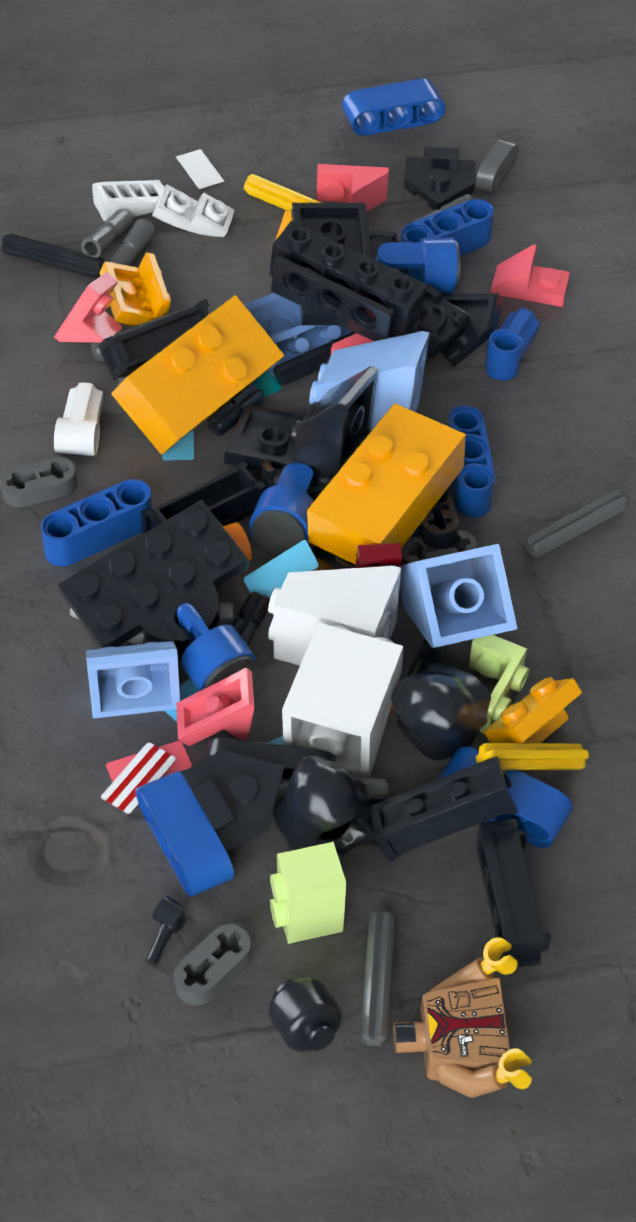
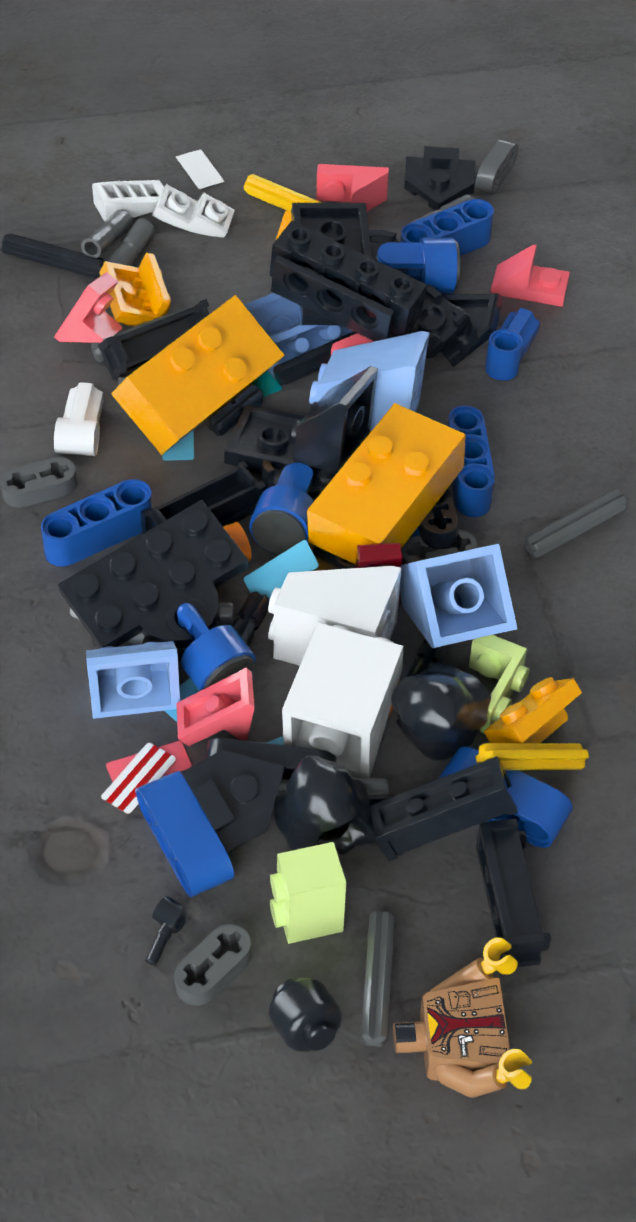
blue beam [342,79,446,136] -> none

